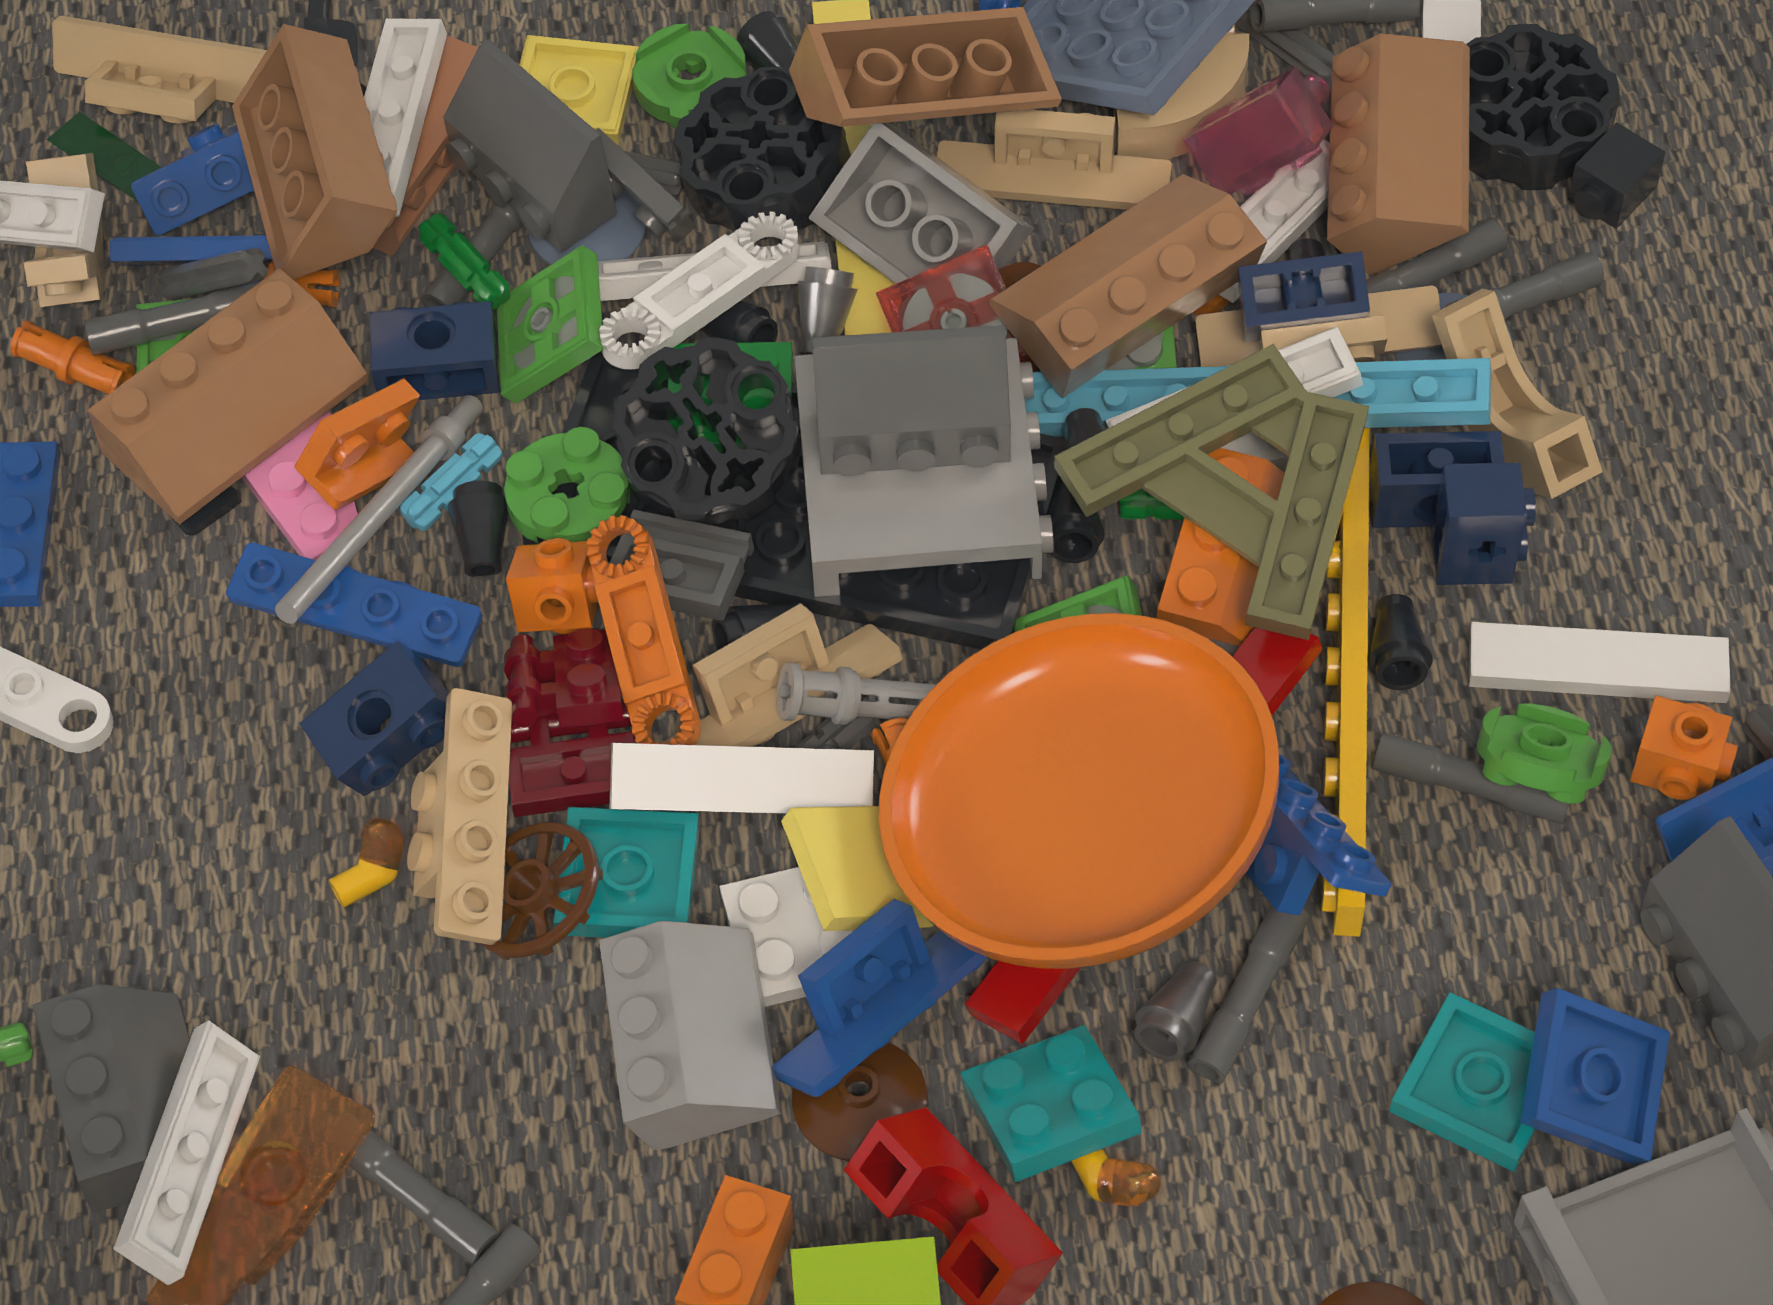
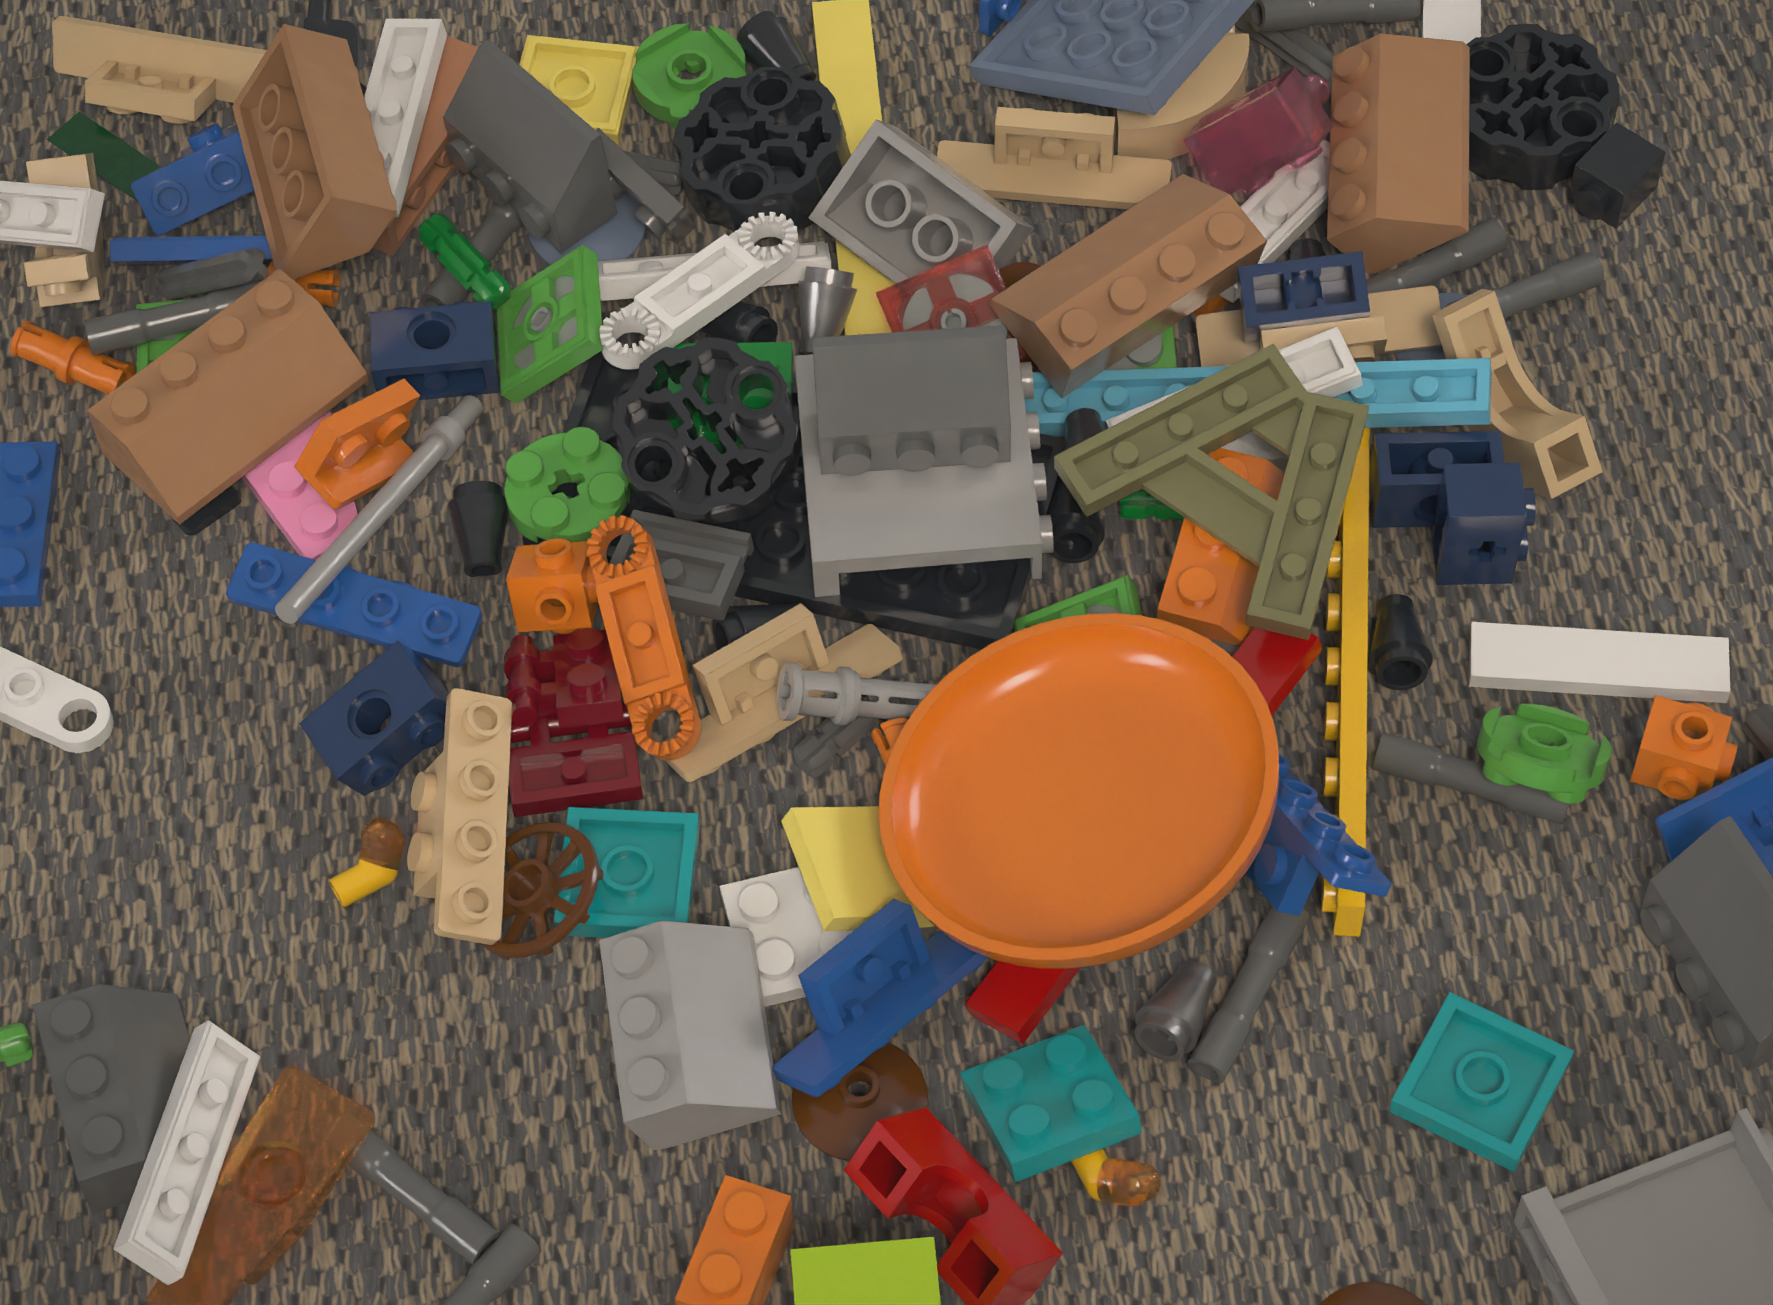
medium azure axle [399,433,503,531] -> none
white tile [609,743,874,813] -> none
medium nougat slope [789,7,1062,127] -> none
blue plate [1520,988,1670,1165] -> none

